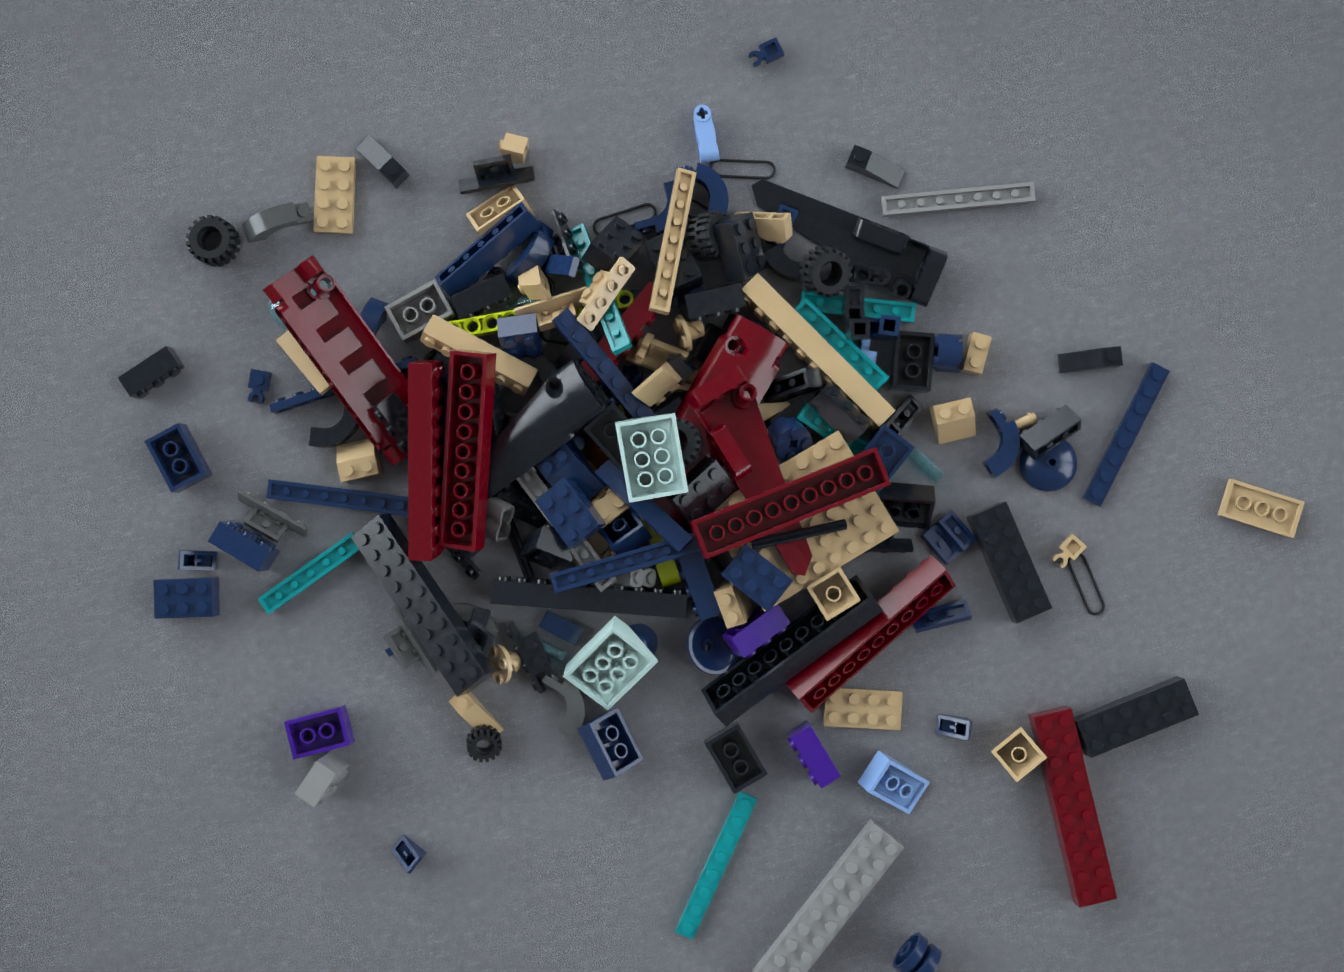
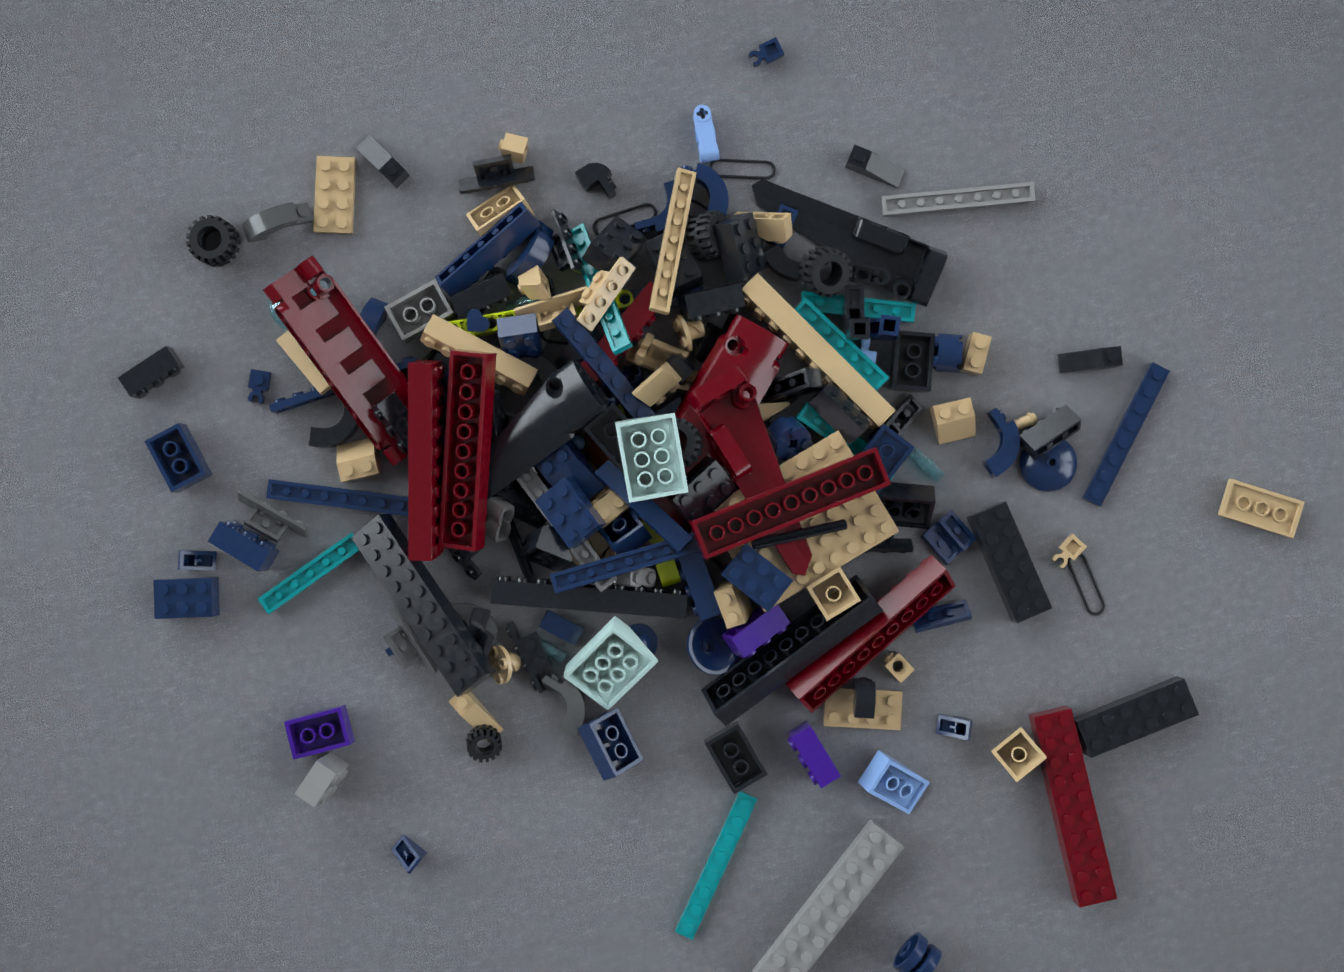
dark blue tile [540,254,580,277] -> none
none -> dark blue tile [467,309,490,332]
none -> black brick [575,163,617,199]
none -> black brick [852,677,876,719]
none -> tan brick [882,652,915,683]

